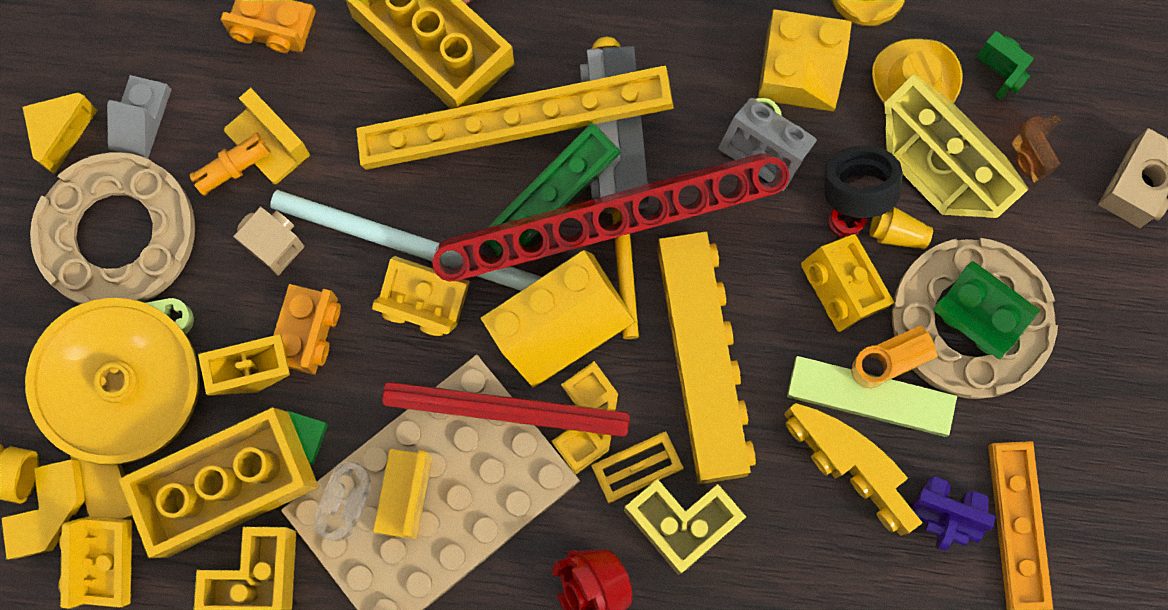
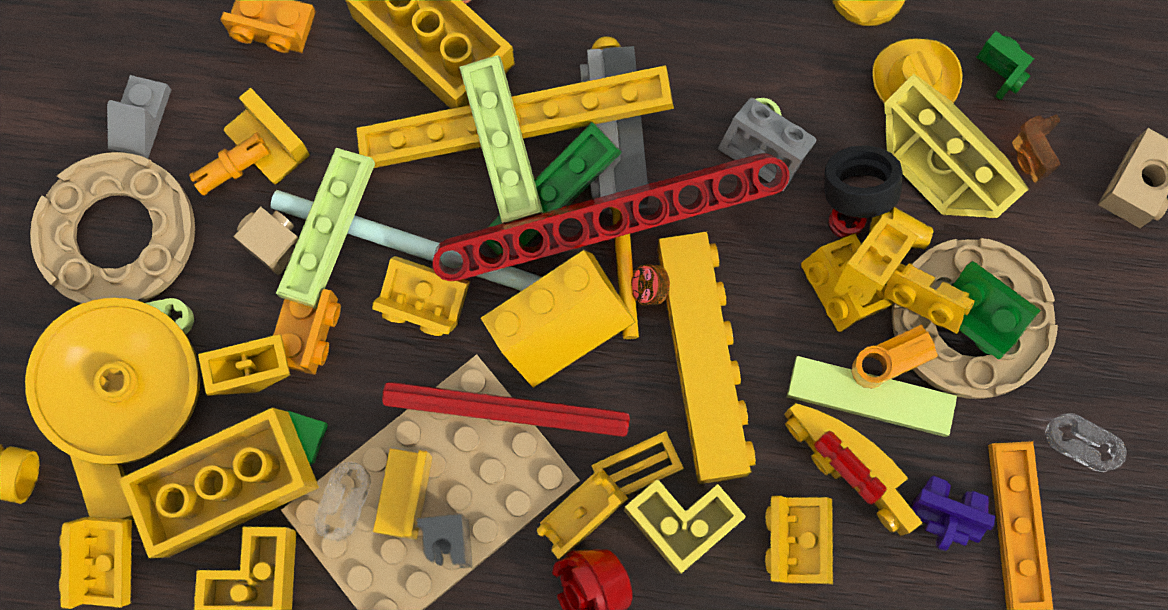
yellow tile [1,459,85,559] -> none
yellow slope [23,93,98,175] -> none
yellow tile [551,361,618,475] -> none
yellow slope [758,10,852,112] -> none
none -> yellowish green tile [276,148,375,309]
none -> dark grey hinge [417,514,473,568]
none -> yellowish green tile [460,55,543,223]
none -> yellow hinge [537,467,629,559]
none -> tile [631,264,670,305]
none -> yellow bracket [765,496,833,584]
none -> red axle [814,431,887,504]
none -> yellow hinge [832,214,919,305]
none -> yellow hinge [884,263,975,334]
none -> clear beam [1045,413,1127,472]

